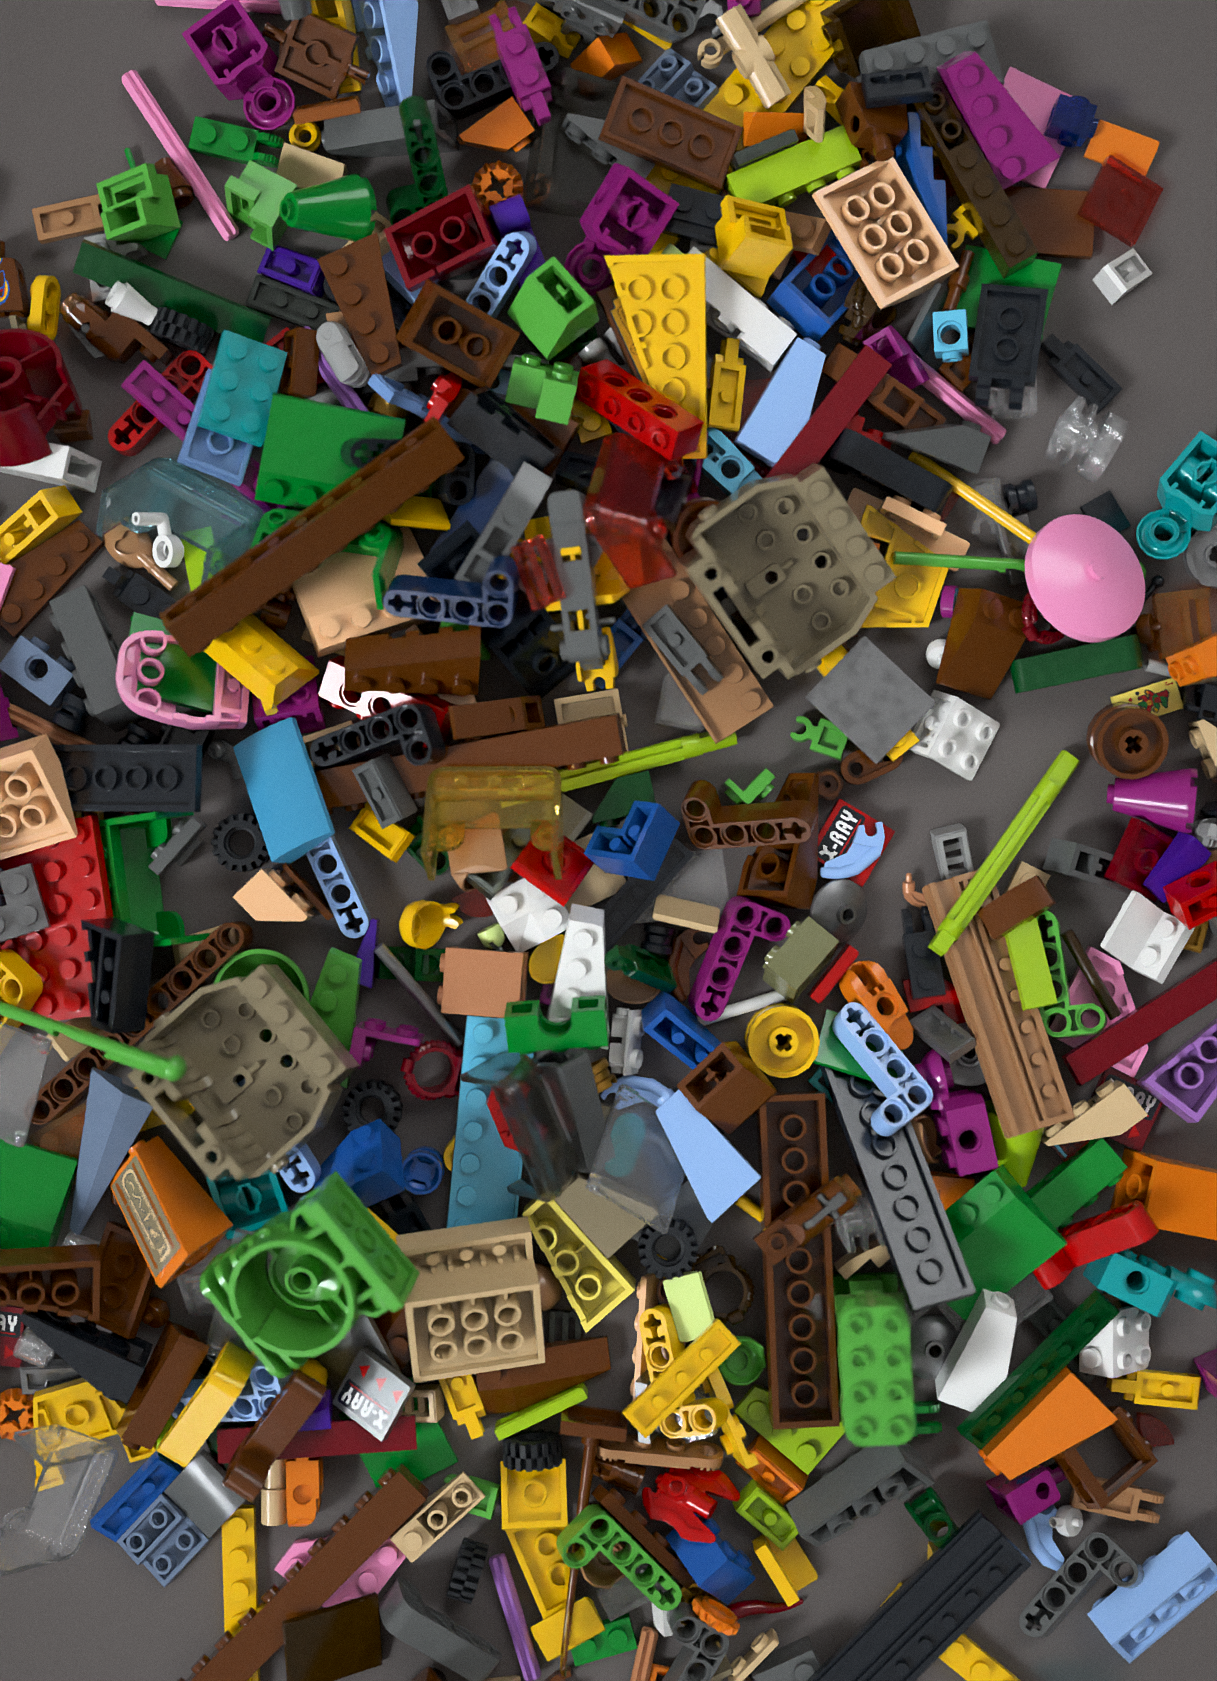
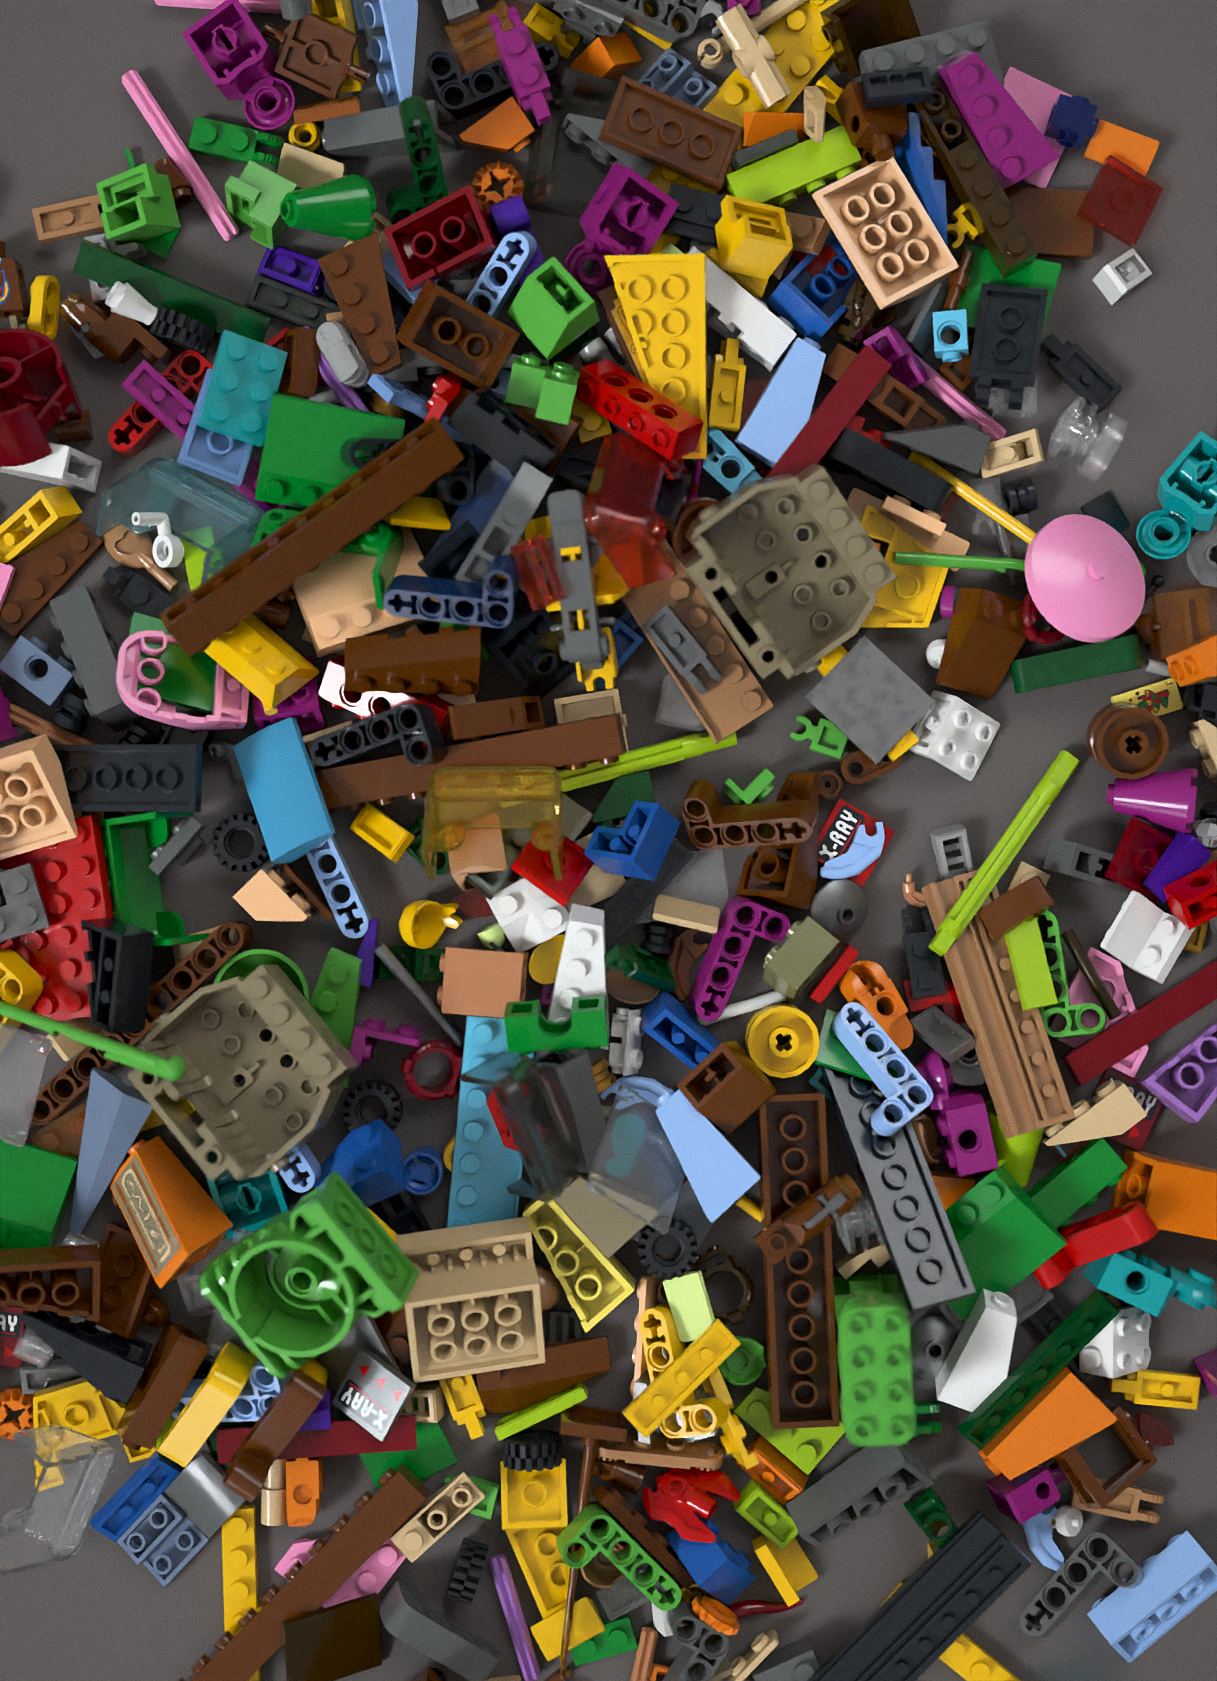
dark grey slope [352,753,417,829] -> none
none -> tan slope [981,429,1044,479]

